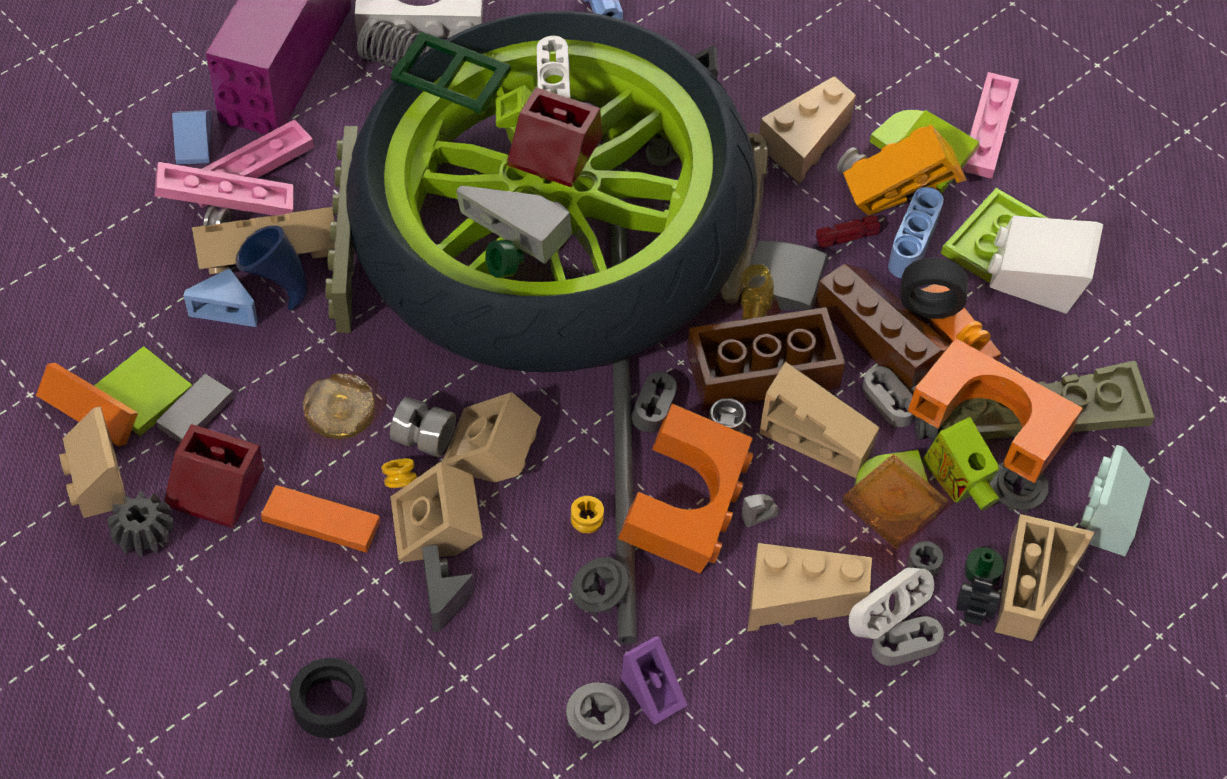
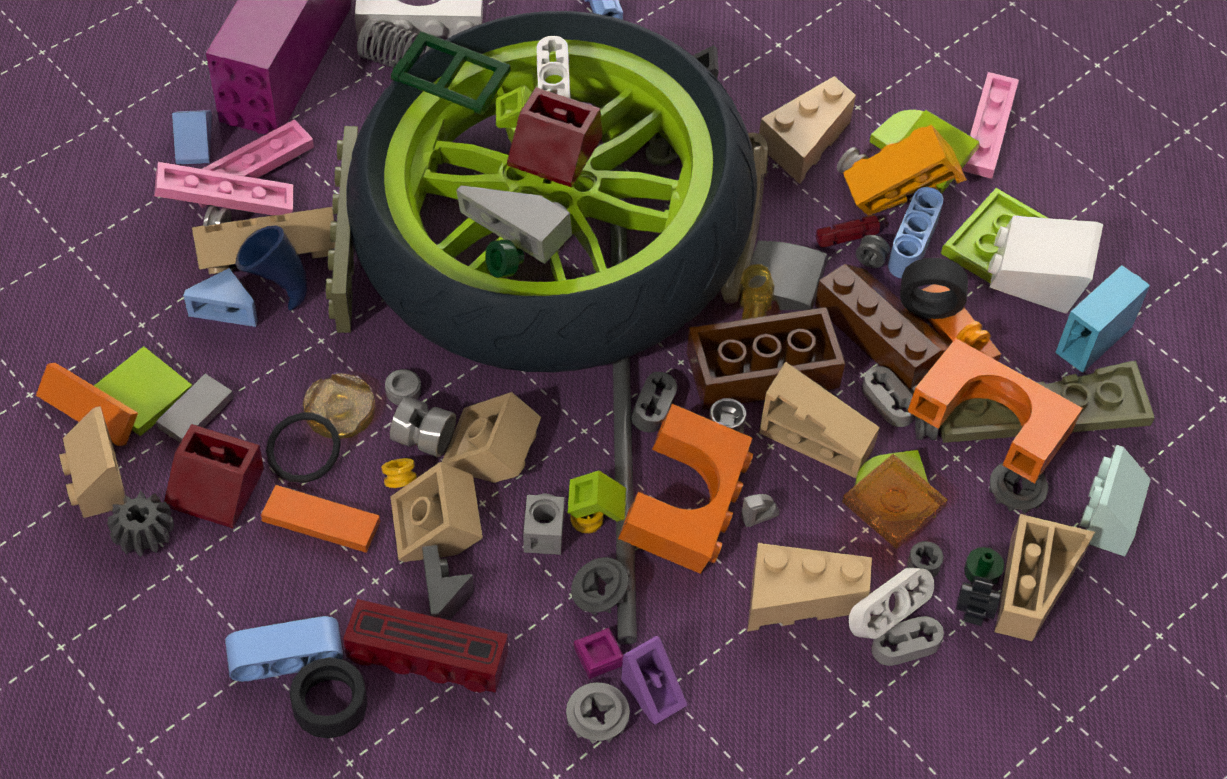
lime torso [922,417,1000,511] -> none
none -> light blue beam [225,616,343,682]
none -> black piece [266,412,341,483]
none -> dark red brick [343,599,508,693]
none -> light grey tile [385,369,421,405]
none -> light grey brick [523,493,564,555]
none -> lime panel [567,470,626,522]
none -> magenta tile [574,628,623,679]
none -> dark grey bush [856,235,890,268]
none -> medium azure brick [1055,265,1150,373]

